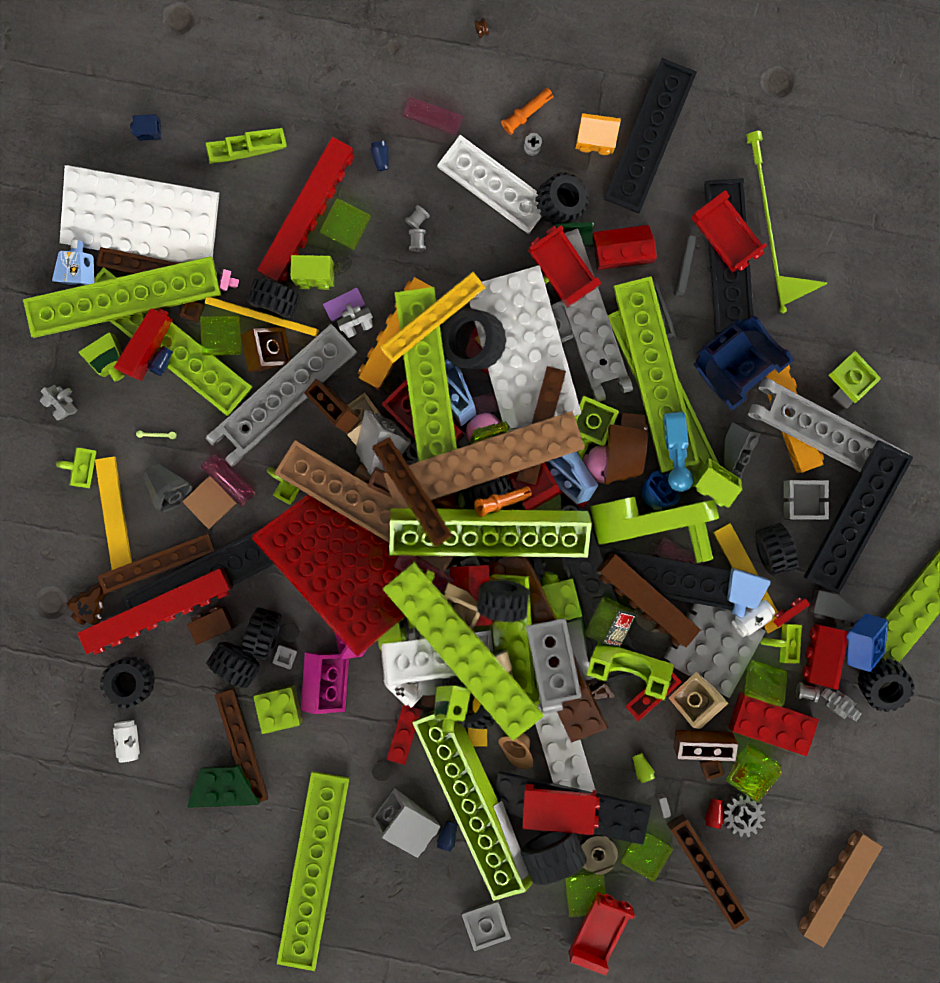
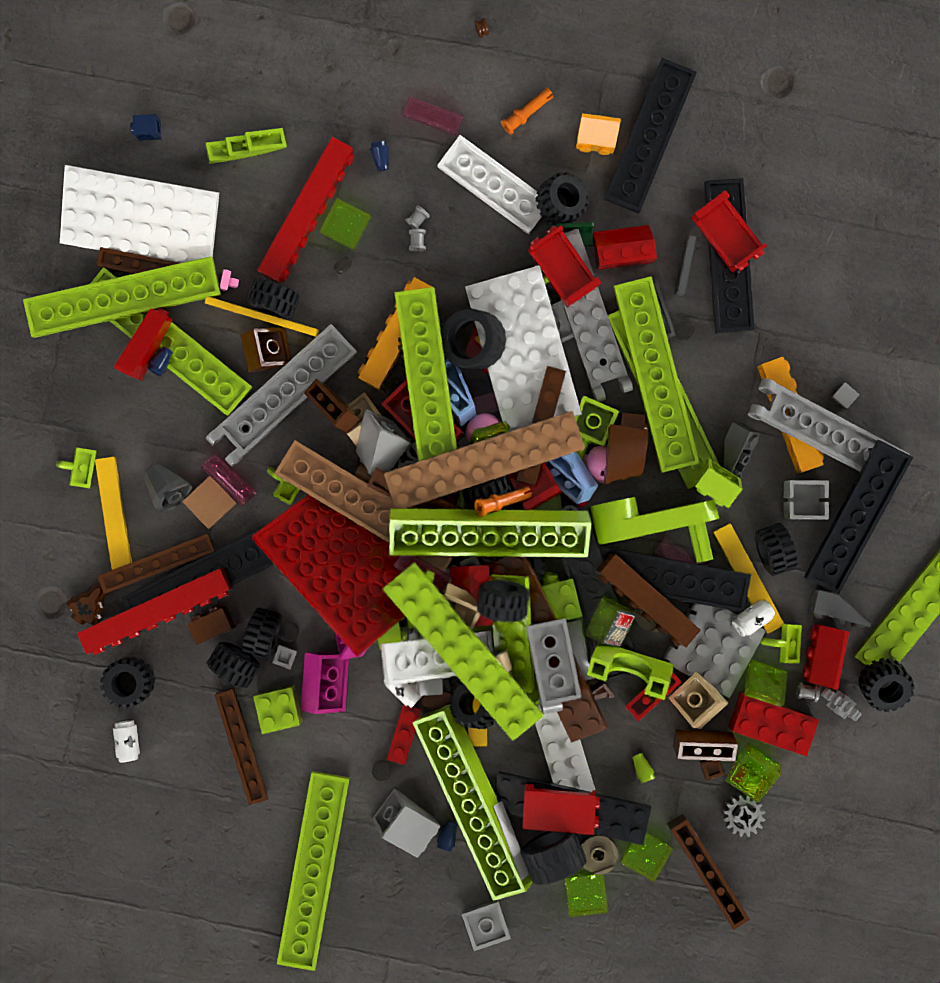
light grey hips [40,385,78,420] -> none
light blue torso [52,240,94,286] -> none
lime torso [79,332,124,382] -> none
yellowish green hinge [136,430,177,439] -> none
reddish brown tile [179,301,205,323] -> none
dark green wing [187,765,260,808] -> none
clear neon green plate [200,316,241,356] -> none
lime brick [291,255,335,290] -> none
medium lavender tile [323,288,366,322] -> none
light grey hips [337,303,373,338] -> none
reddish brown plate [372,437,452,547] -> none
yellow tile [380,272,486,363] -> none
lime torso [434,686,471,733] -> none
medium nougat piece [499,733,534,769] -> none
light grey bush [524,133,542,156] -> none
red panel [568,892,635,976] -> none
blue cylinder [641,471,680,510] -> none
light grey tile [656,793,671,818] -> none
dark azure beam [663,412,693,492] -> none
dark blue piece [693,315,794,410] -> none
red cone [704,798,724,829] -> none
light blue torso [727,568,771,617] -> none
lime piece [746,131,827,313] -> none
red wing [773,597,810,627] -> none
medium nougat brick [798,830,883,948] -> none
lime plate [829,351,881,403] -> none
blue brick [846,613,888,672] -> none

